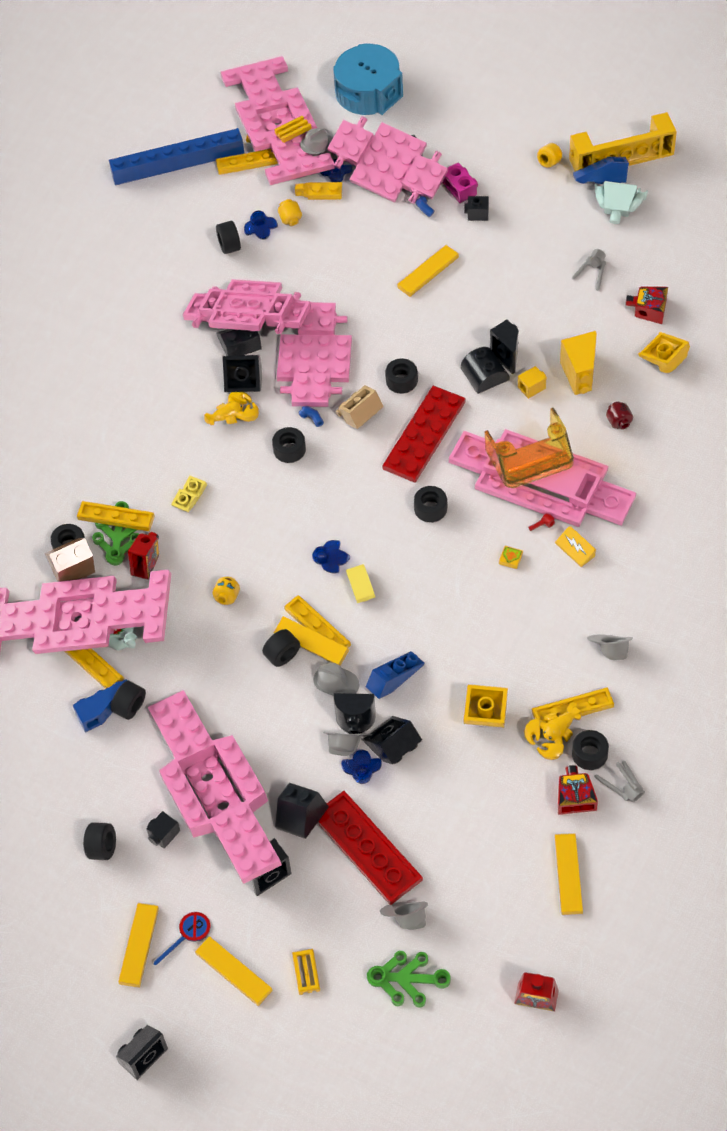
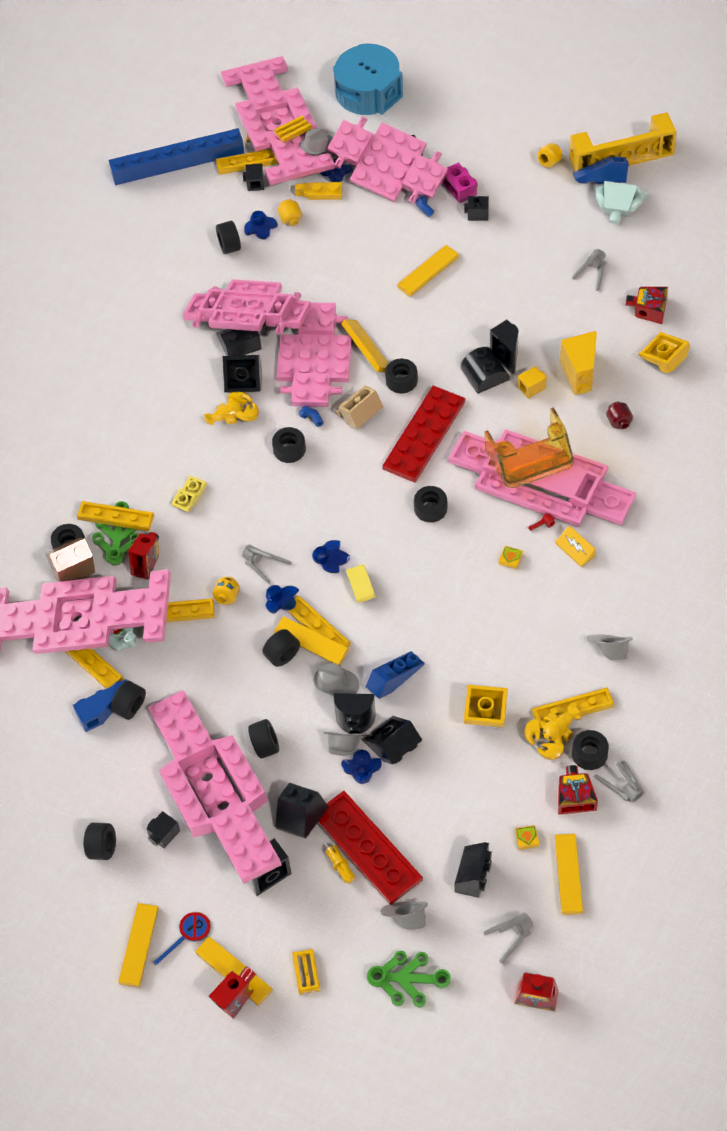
black slope [116,1025,168,1080] -> none
none -> yellow tile [166,598,215,622]
none -> red torso [208,966,256,1019]
none -> light grey plant [242,544,292,584]
none -> black brick [243,163,264,191]
none -> black tyre [248,719,279,759]
none -> clear blue plate [265,585,299,614]
none -> yellow axle [325,845,355,884]
none -> yellow tile [341,319,389,373]
none -> black slope [454,842,492,898]
none -> light grey plant [484,912,533,963]
none -> tile [515,825,539,850]

